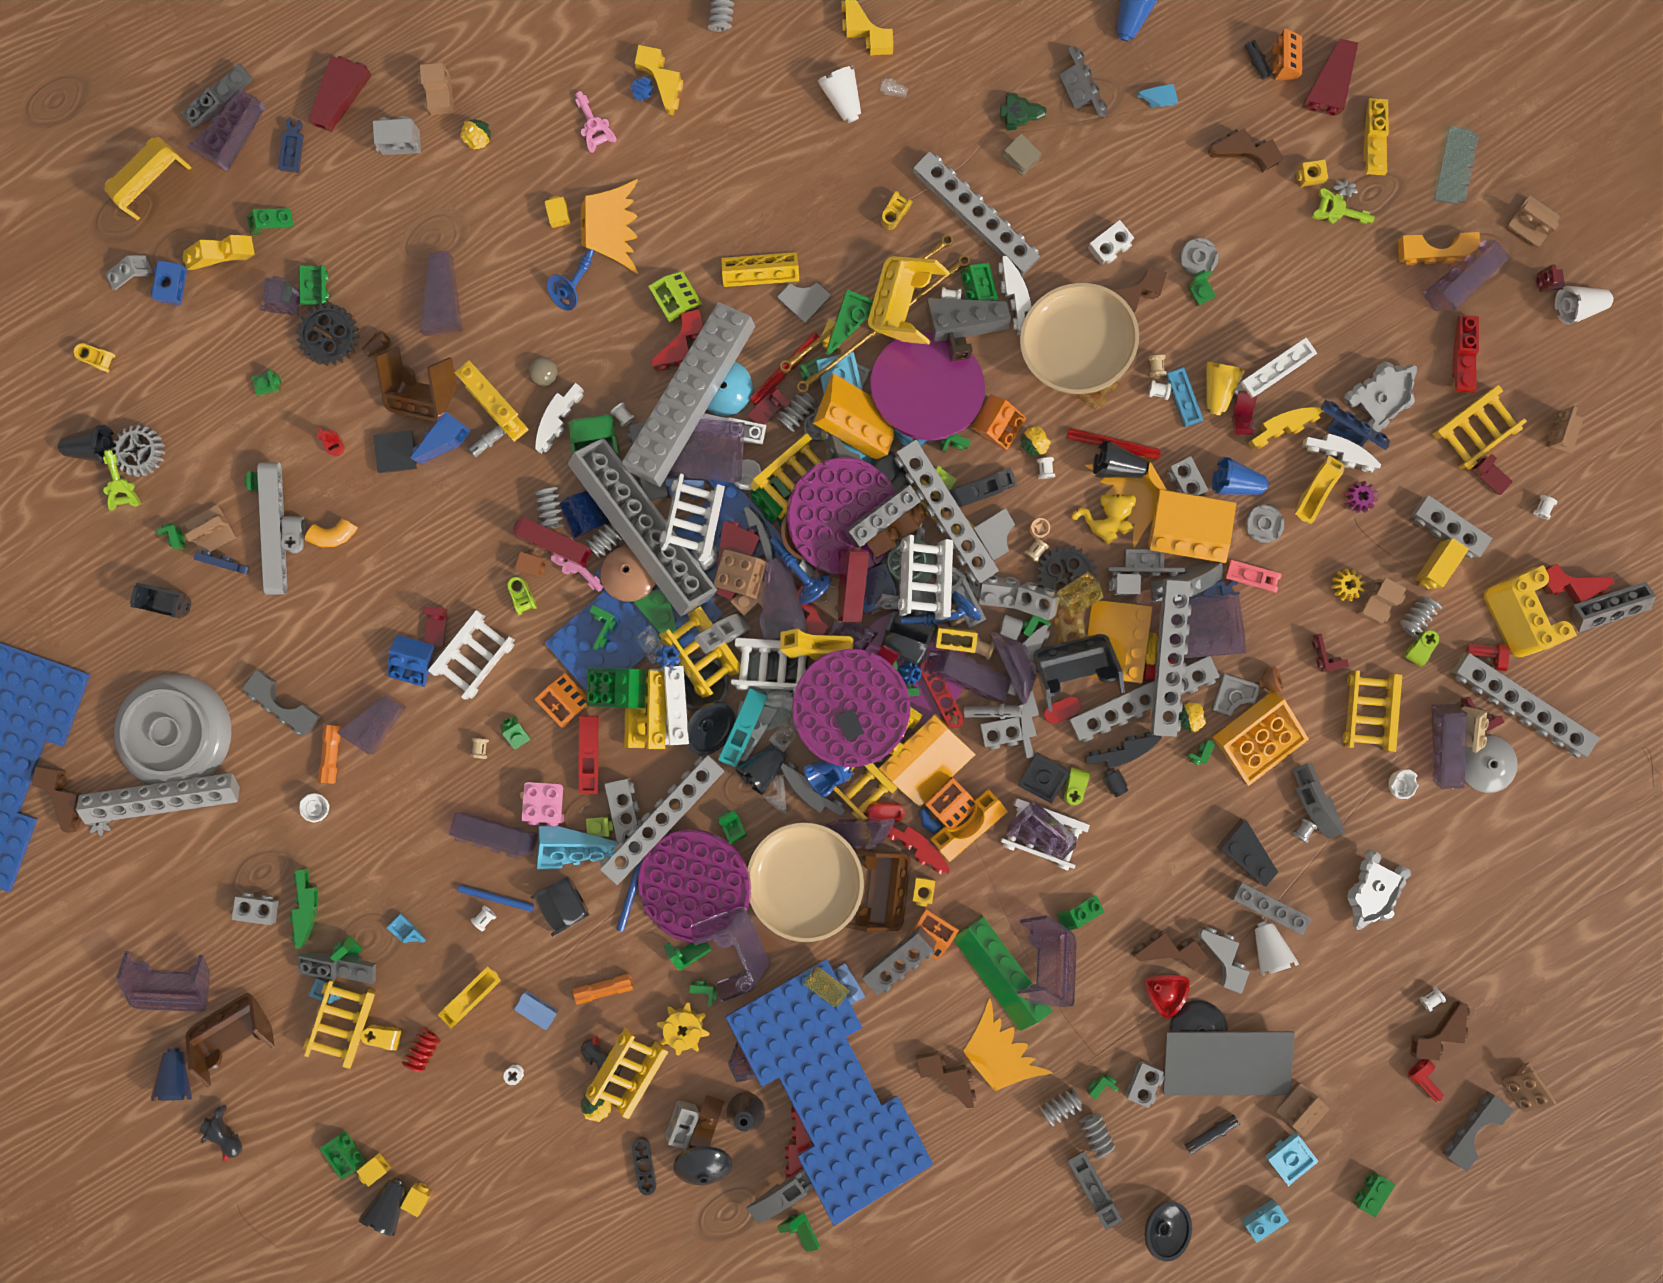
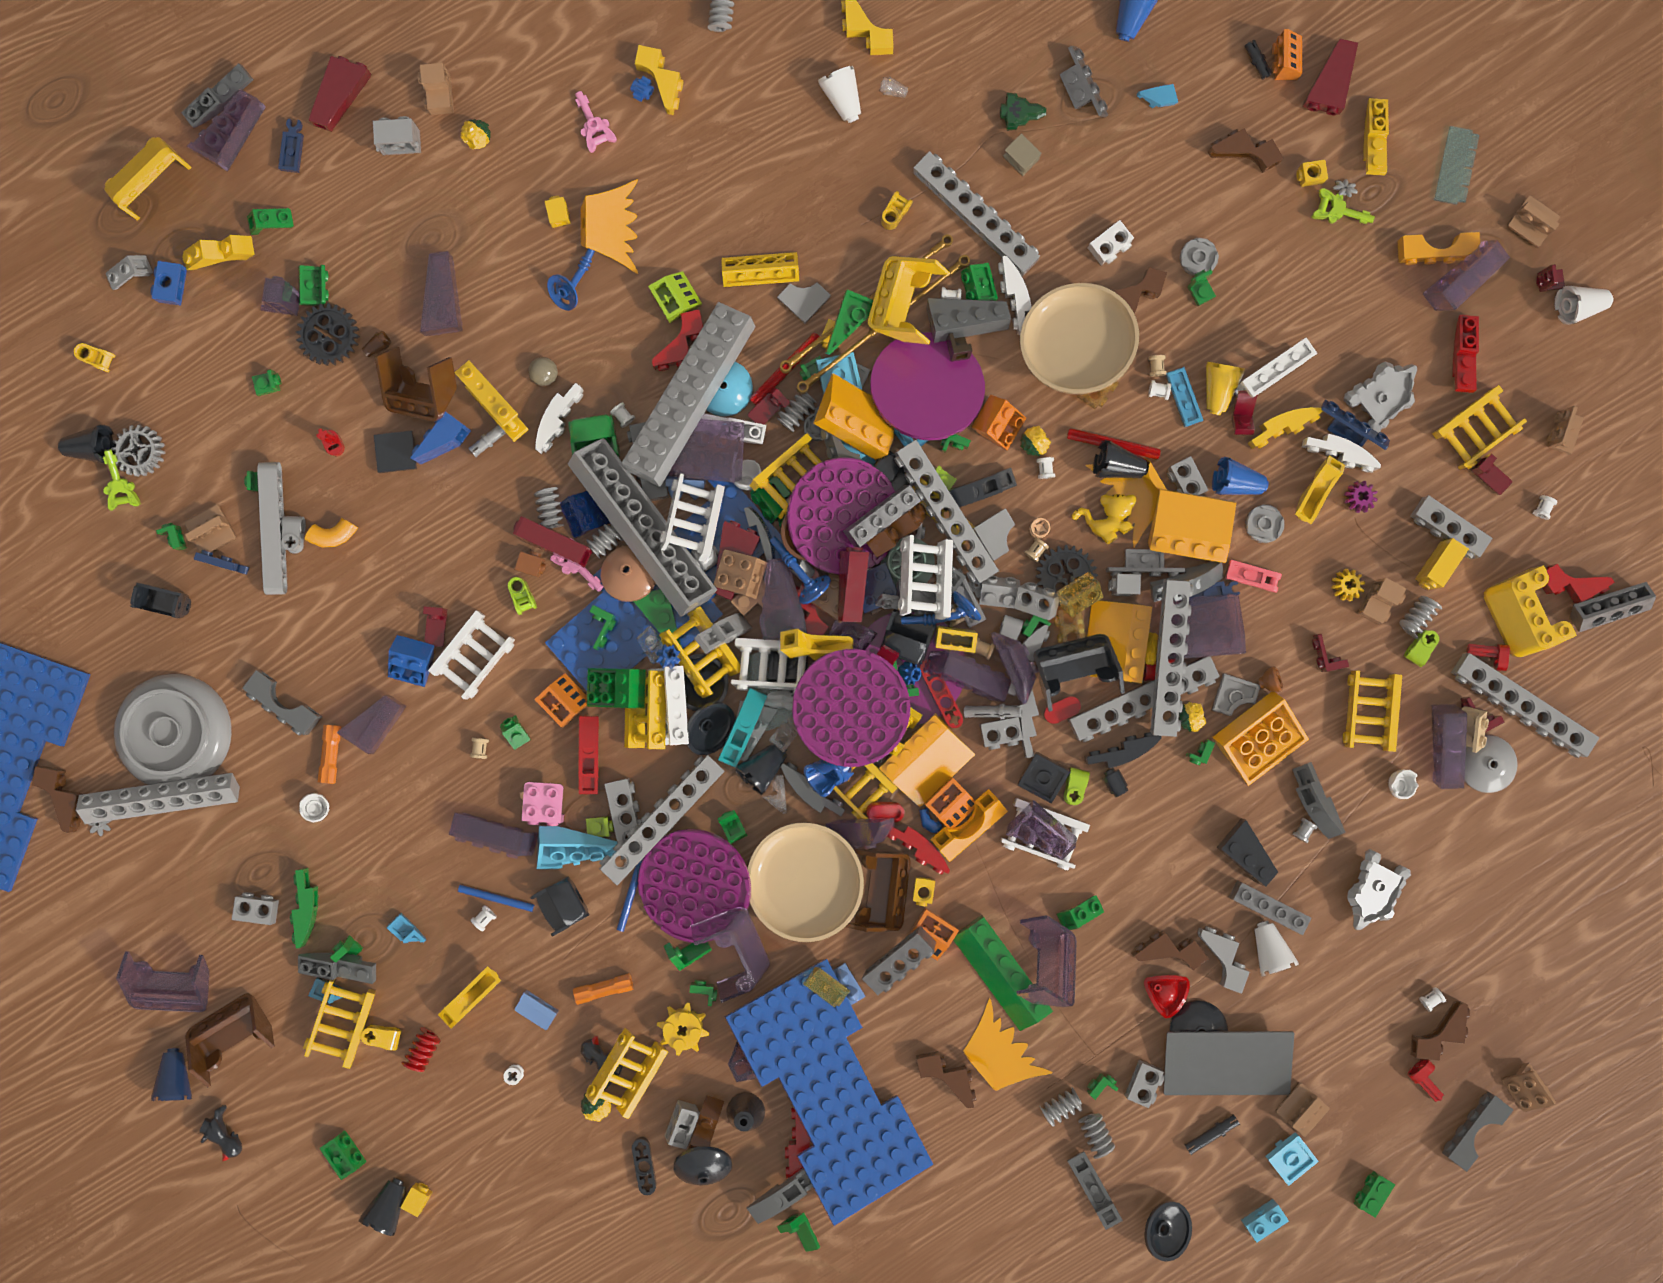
yellow brick [356,1152,391,1187] -> none
black piece [836,709,864,741] -> none

